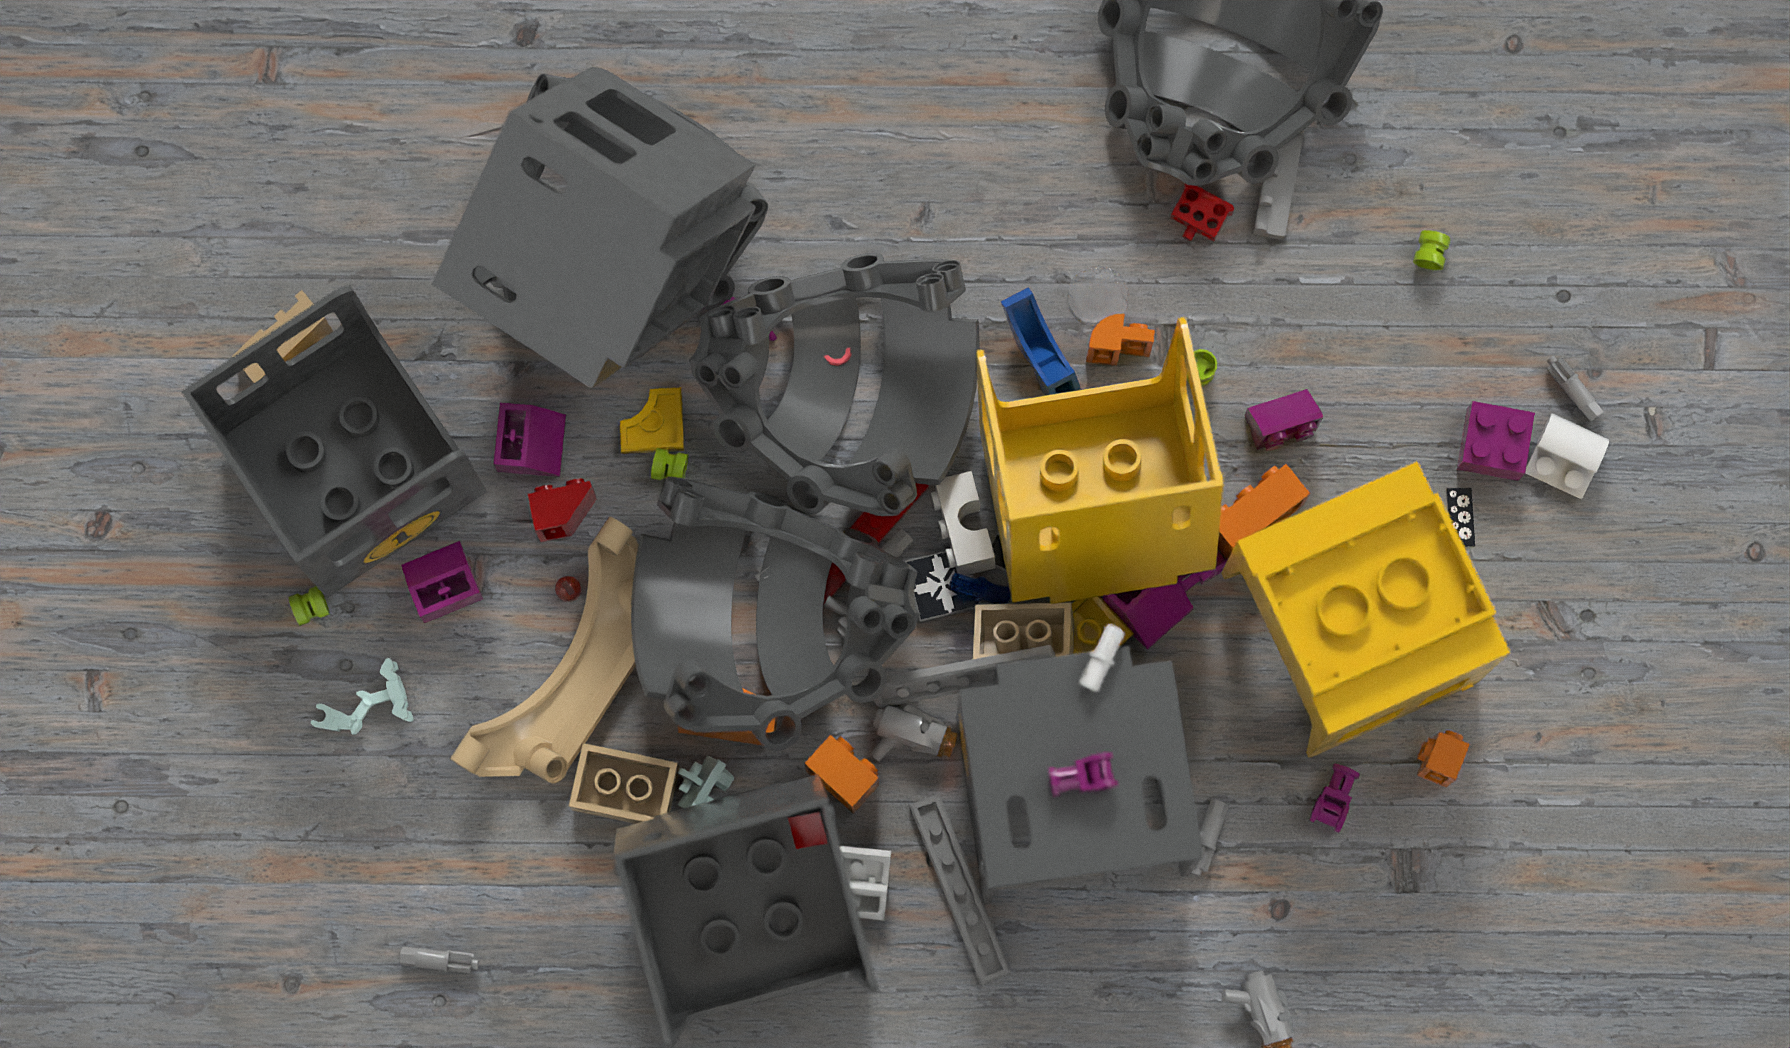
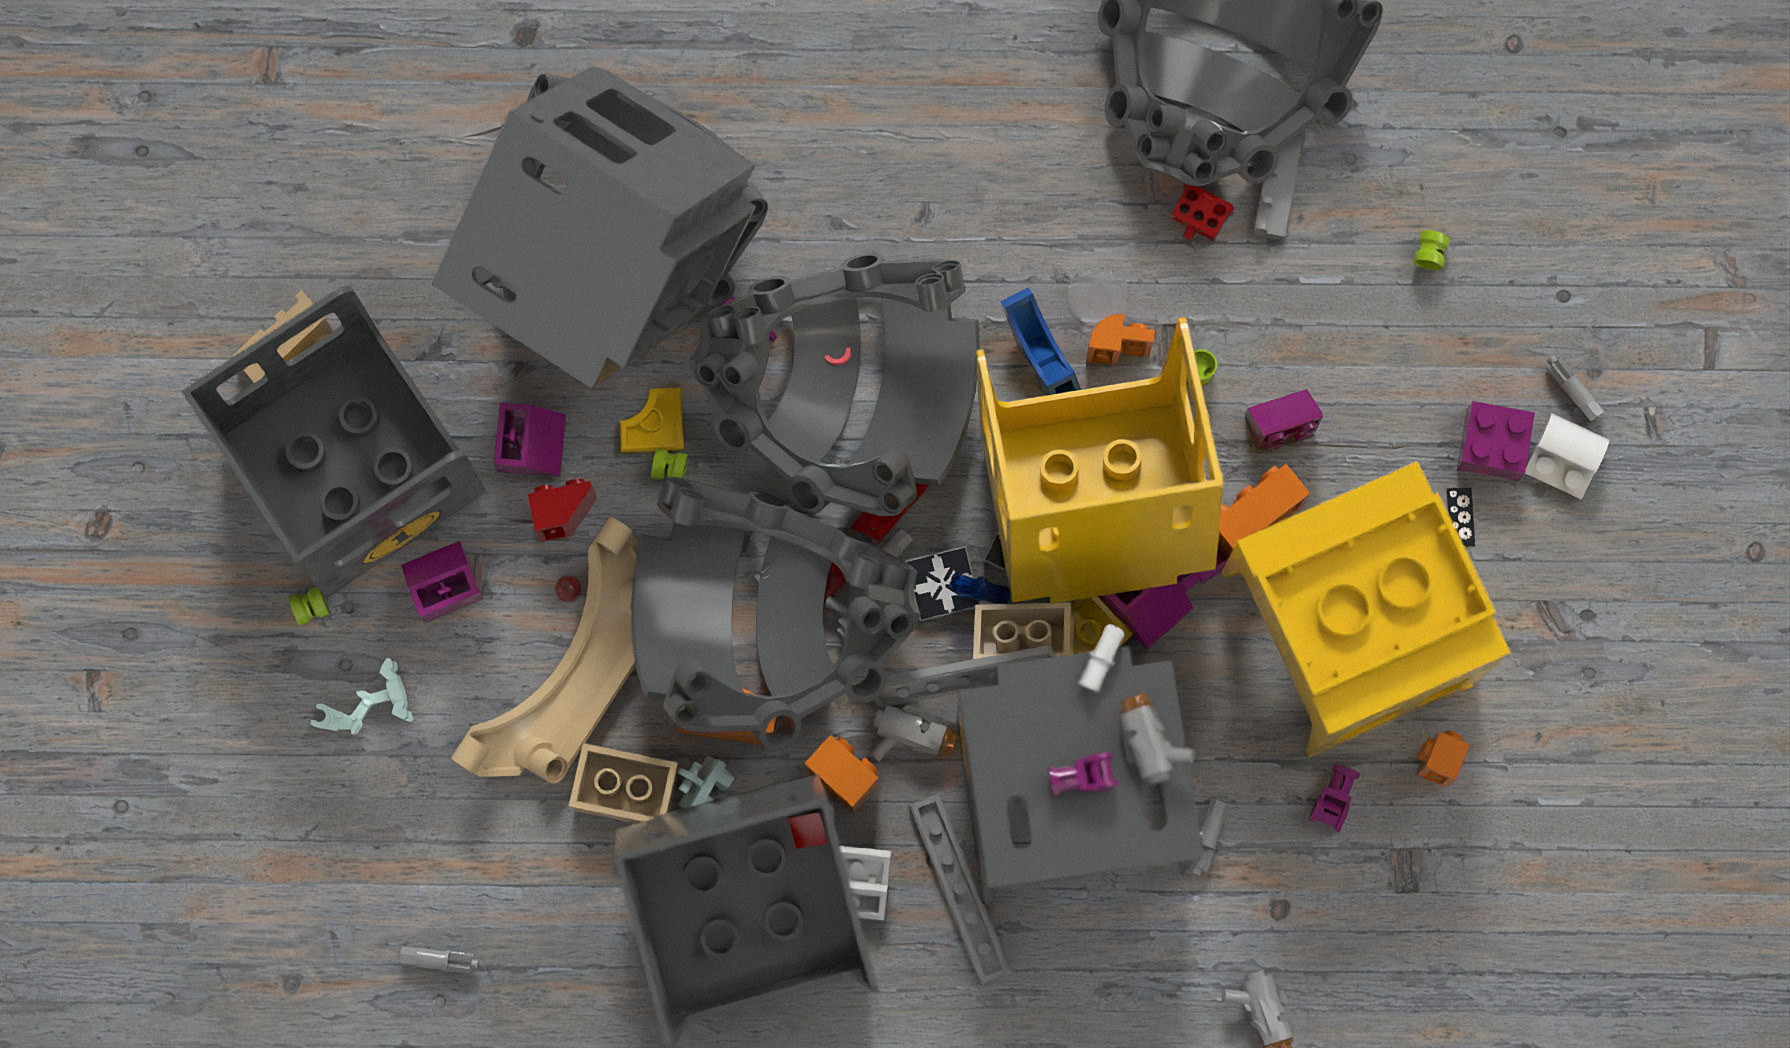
white arch [930,471,995,577] -> none
none -> light grey piece [1119,693,1195,785]

